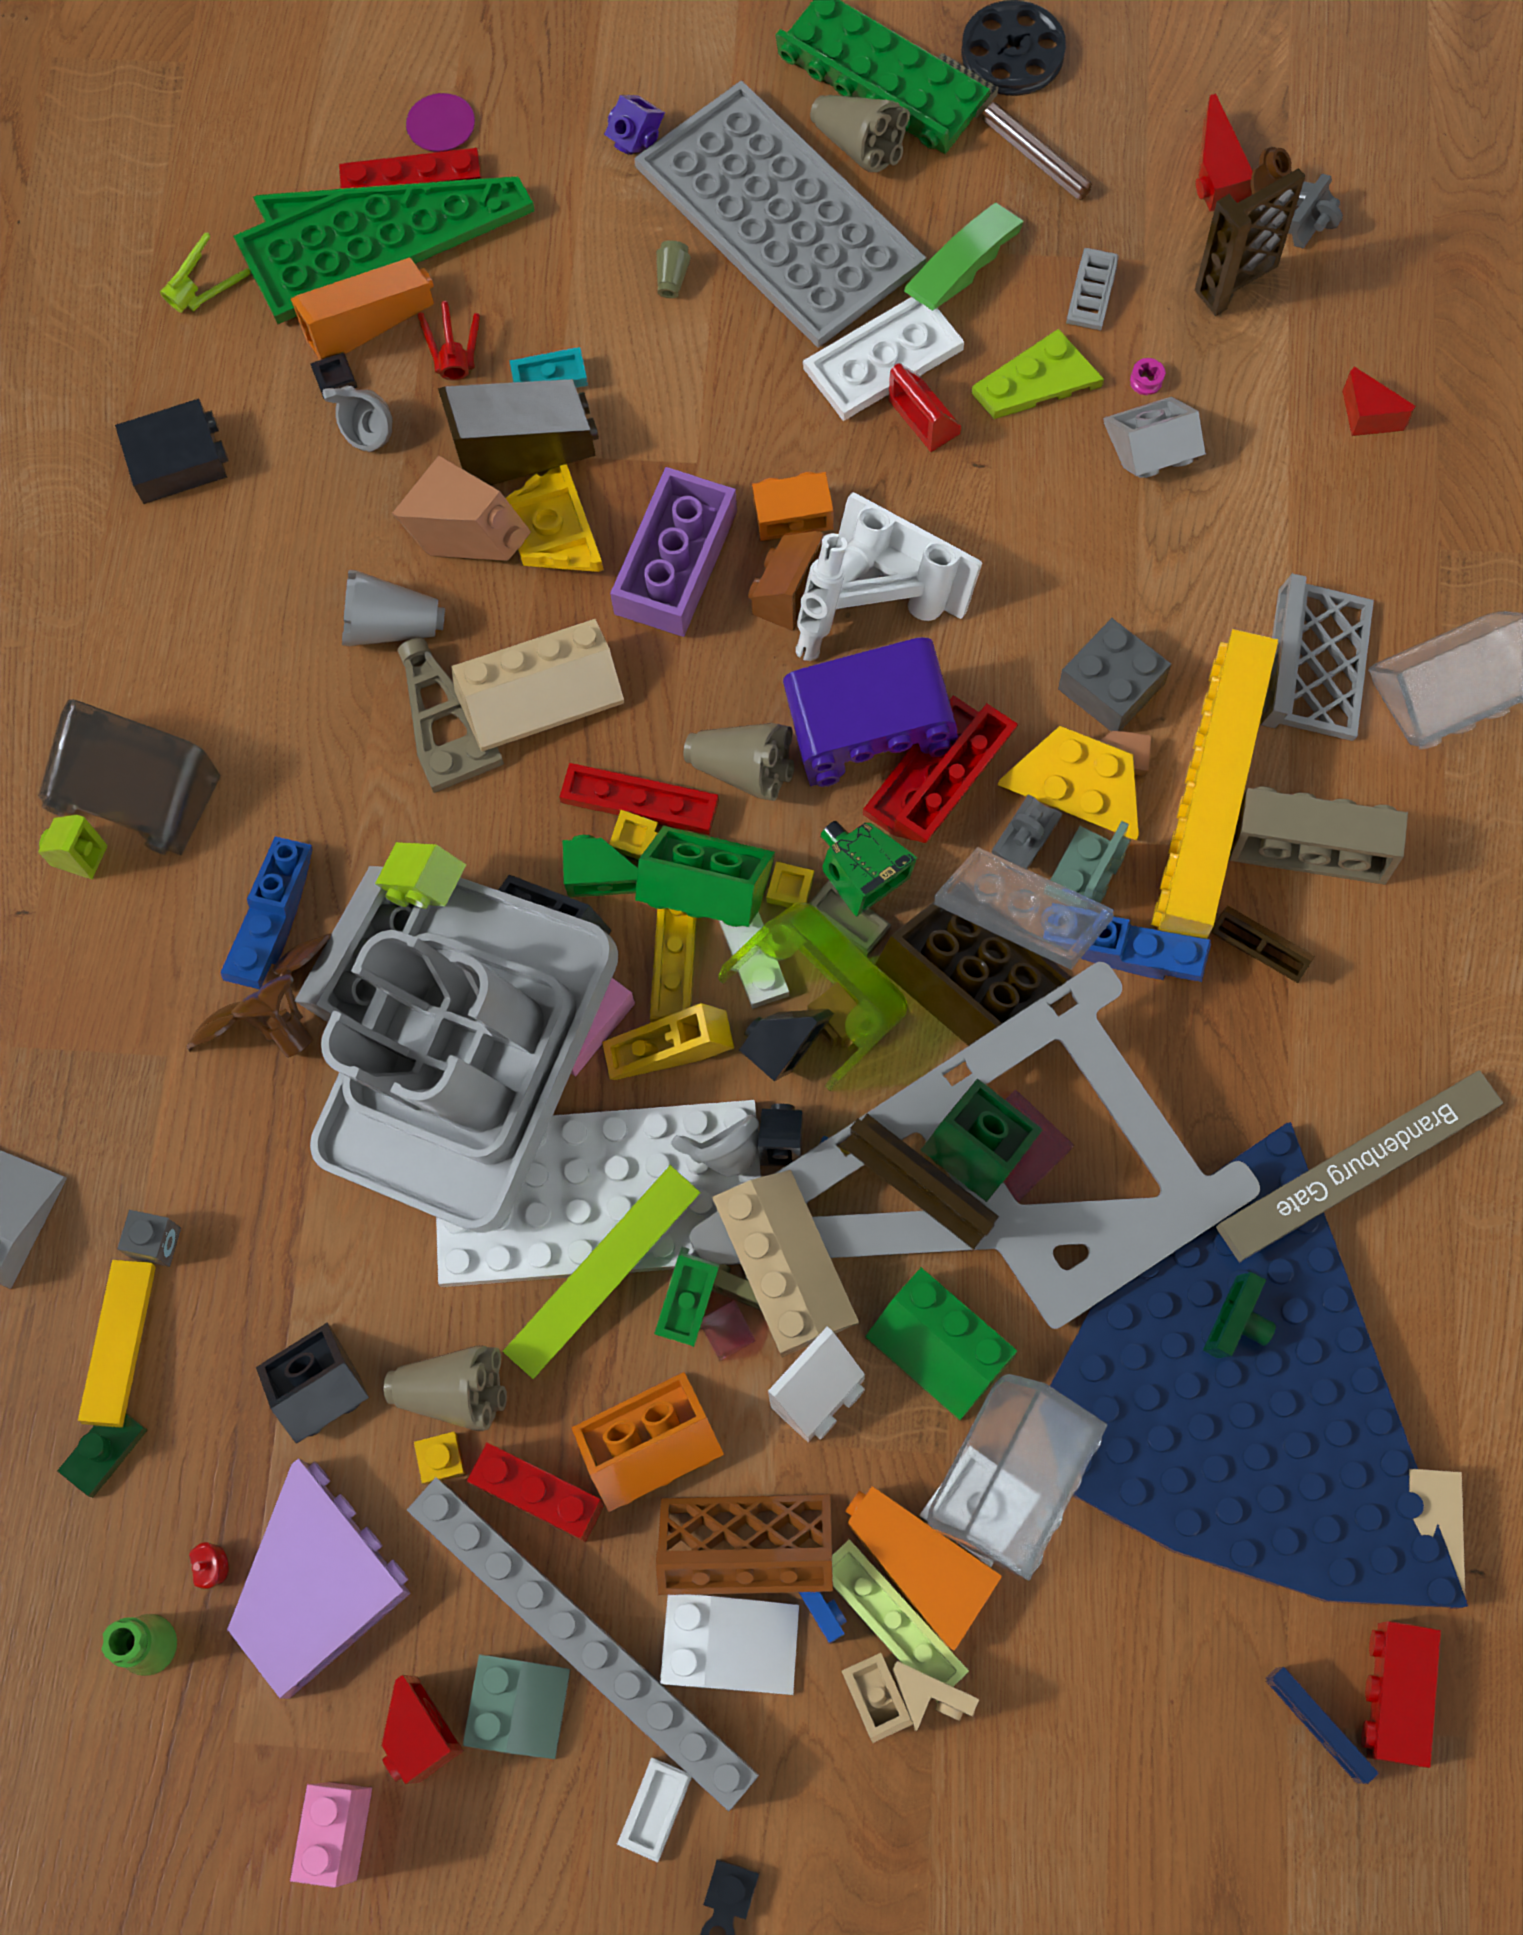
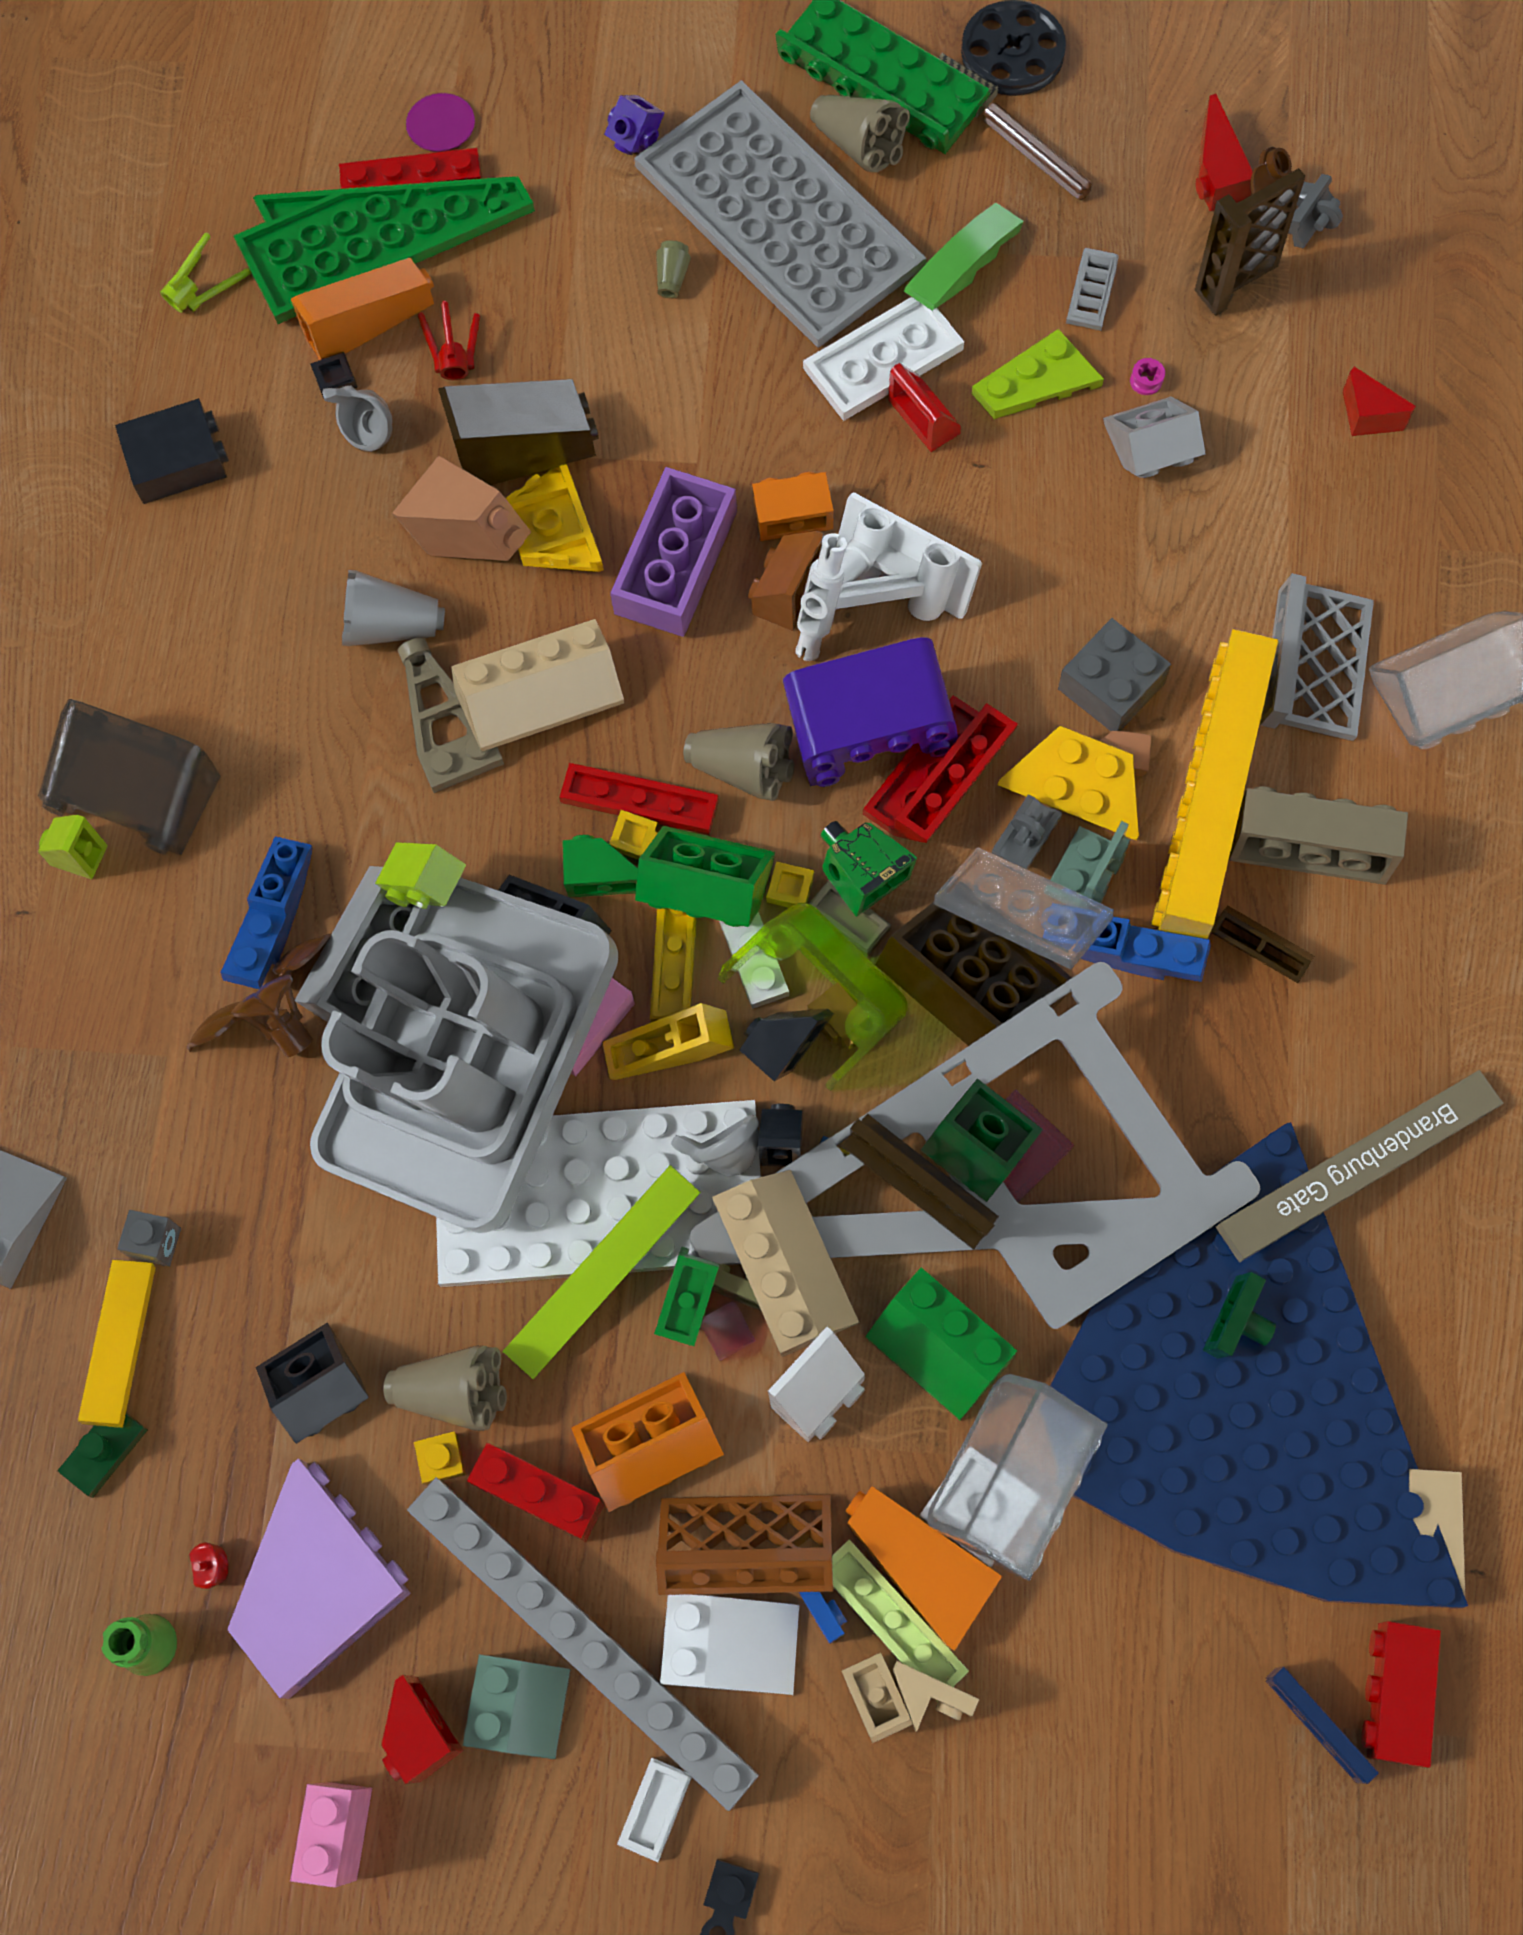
teal plate [509,347,588,388] -> none

